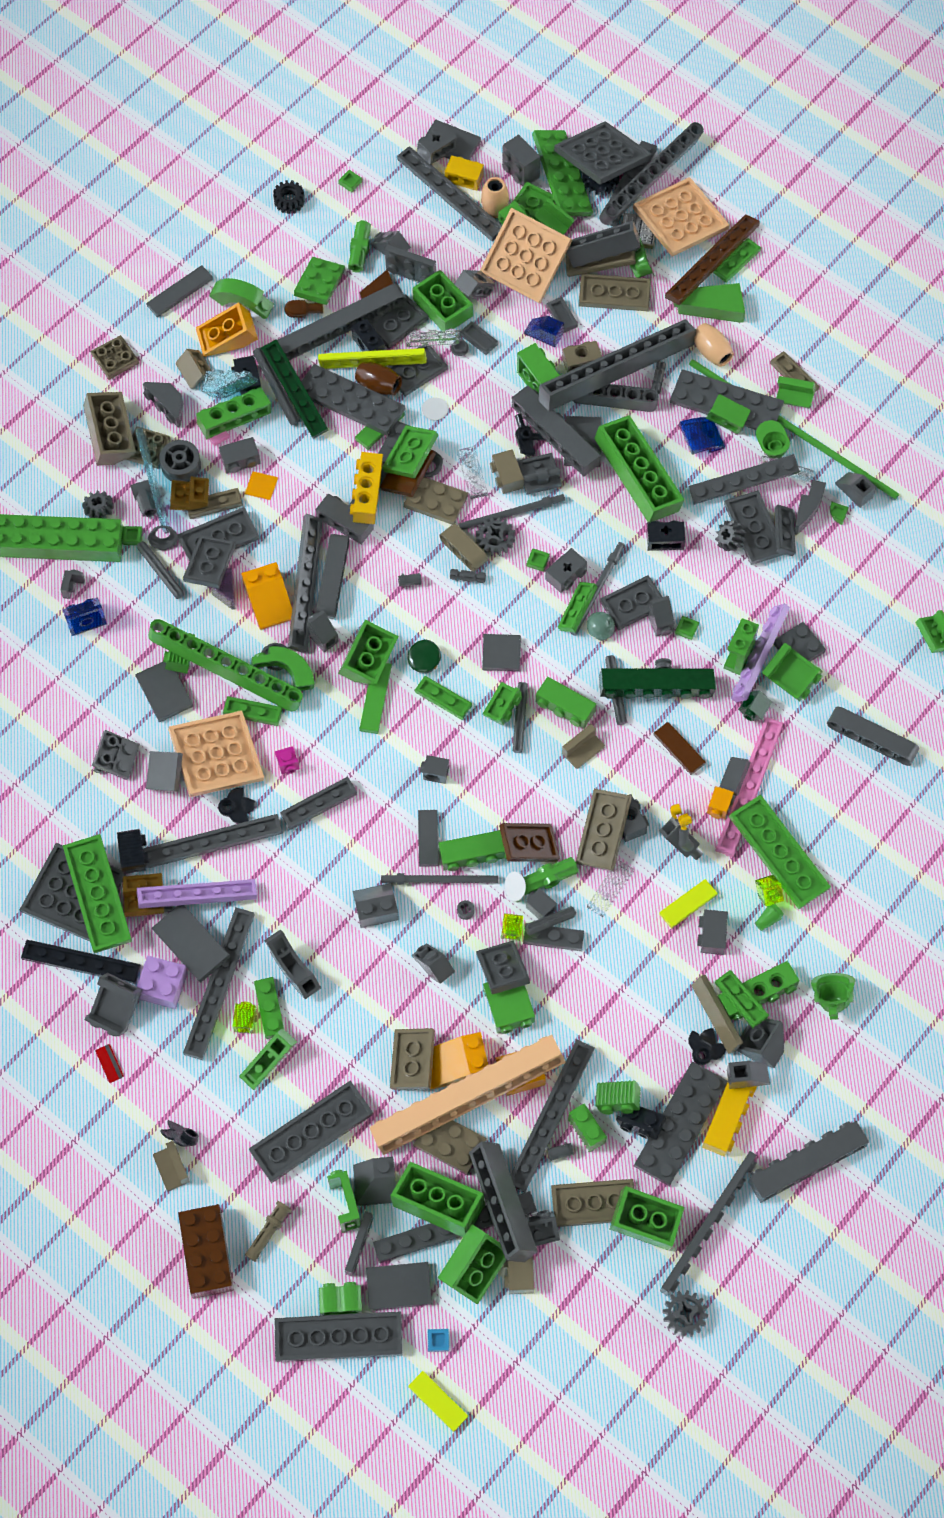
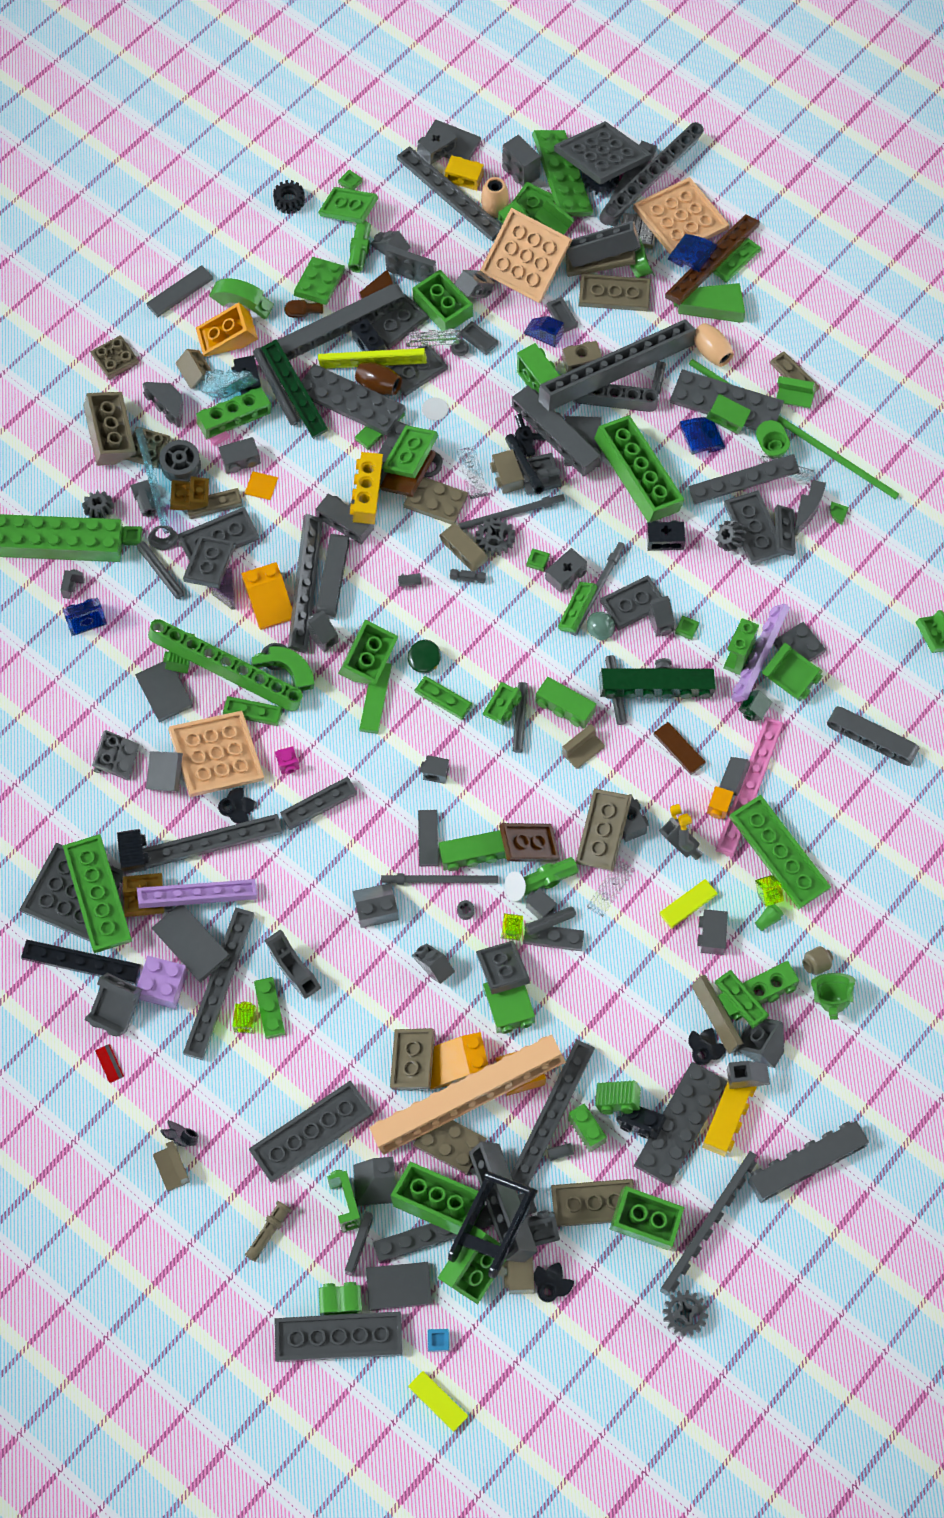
reddish brown brick [178,1204,234,1299] -> none
bright green slope [239,1029,297,1090] -> none
dark grey tile [482,634,521,672] -> none
dark grey slope [835,472,876,508] -> none
none -> bright green tile [318,187,378,224]
none -> black piece [448,1171,538,1279]
none -> black piece [505,434,545,494]
none -> black plate [534,1262,574,1303]
none -> clear blue slope [668,234,717,272]
none -> dark tan head [802,946,833,975]

